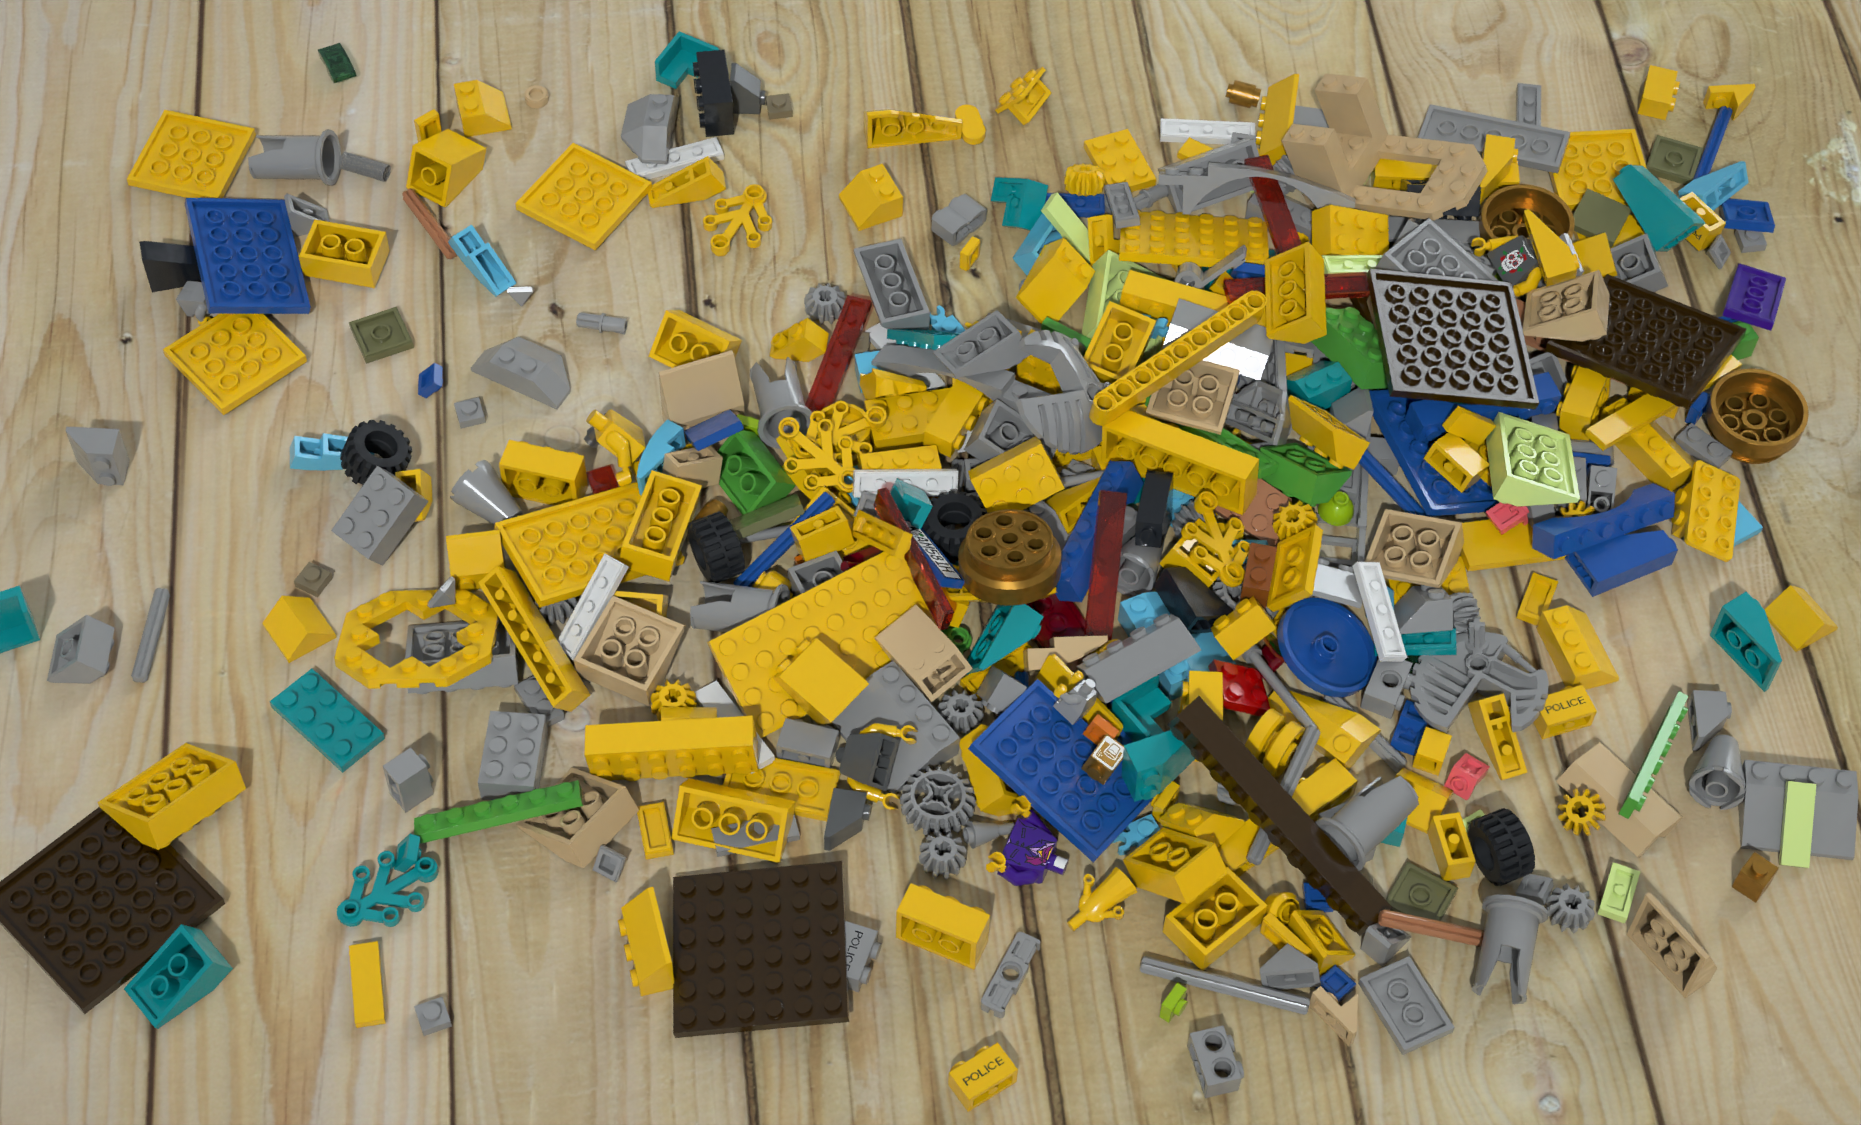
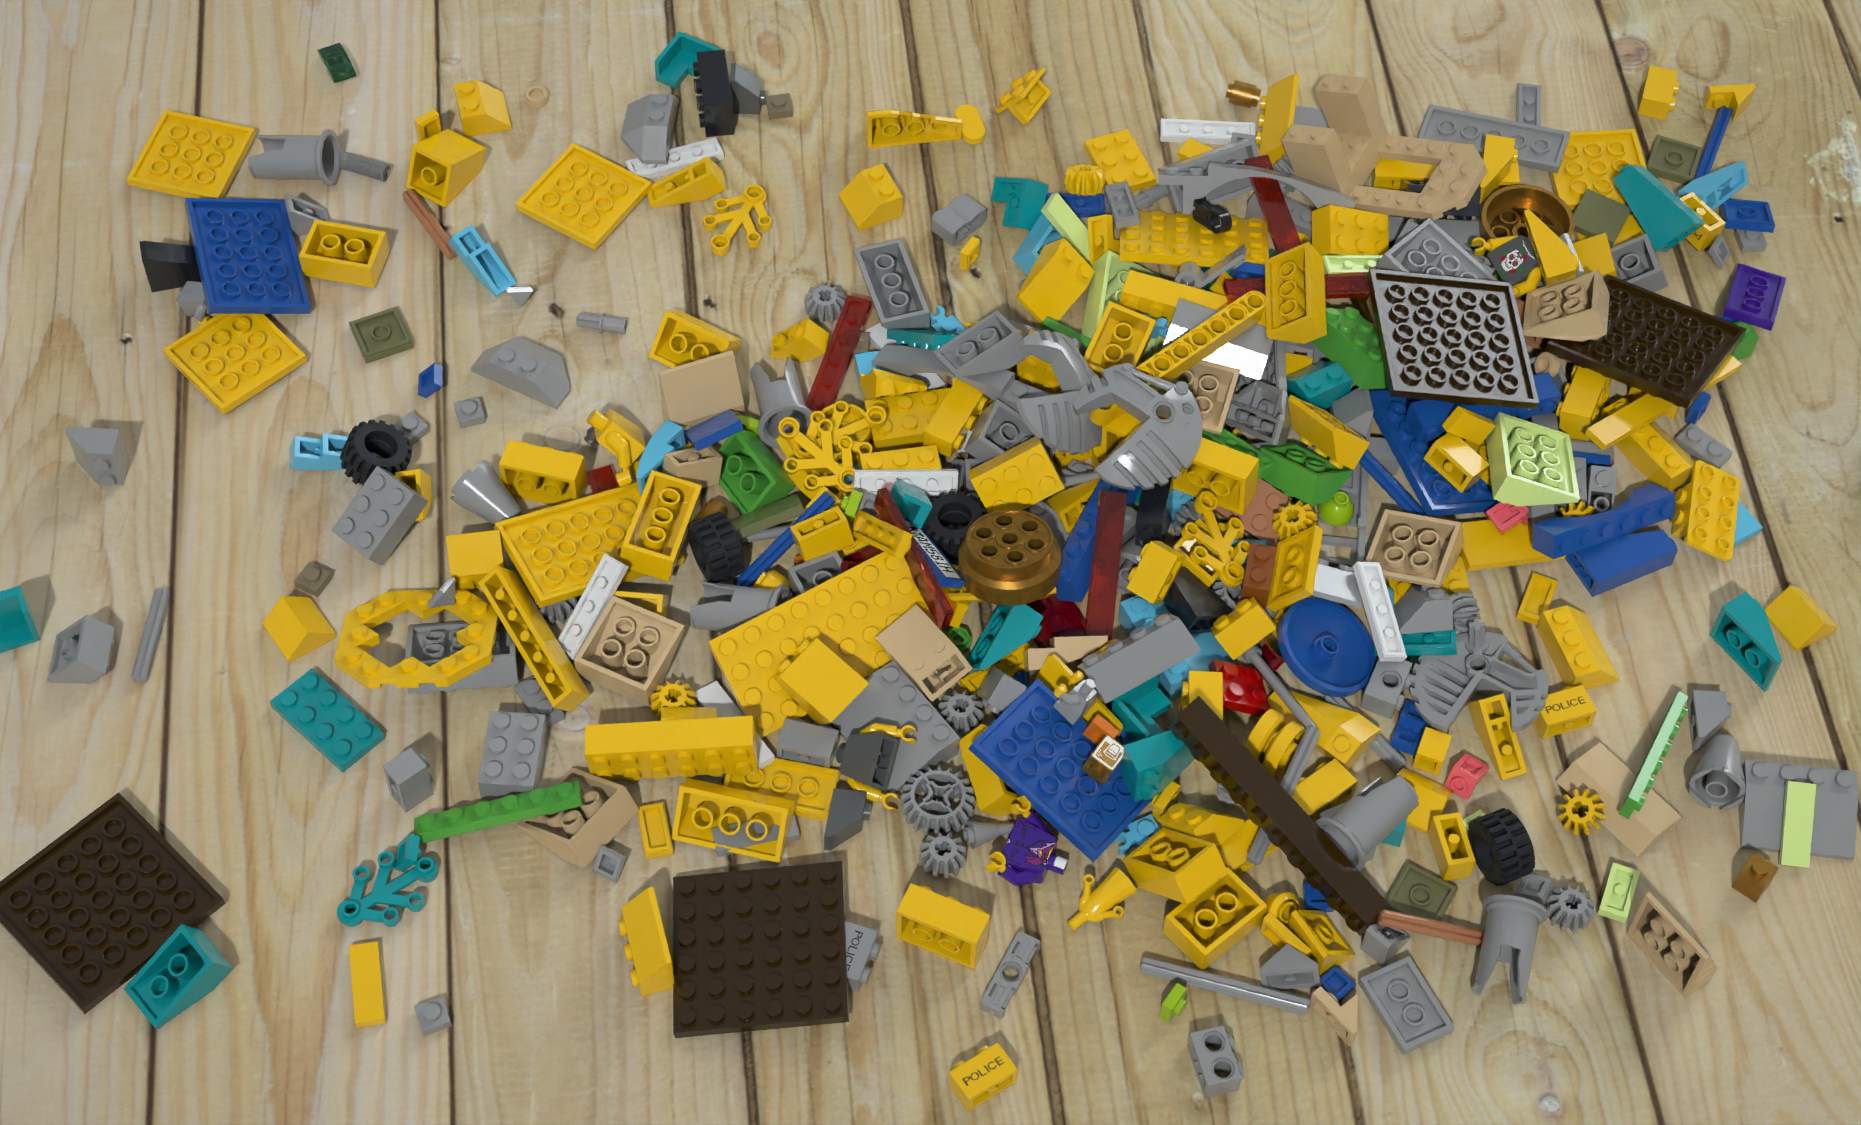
yellow slope [98,743,246,850] -> none
pearl gold wheel [1706,368,1809,464] -> none
none -> light grey plate [394,411,430,446]
none -> lime plate [839,490,863,523]
none -> light grey piece [1073,363,1202,490]
none -> yellow brick [1126,541,1186,604]
none -> black piece [1192,197,1232,234]
none -> tan tile [1534,352,1560,378]

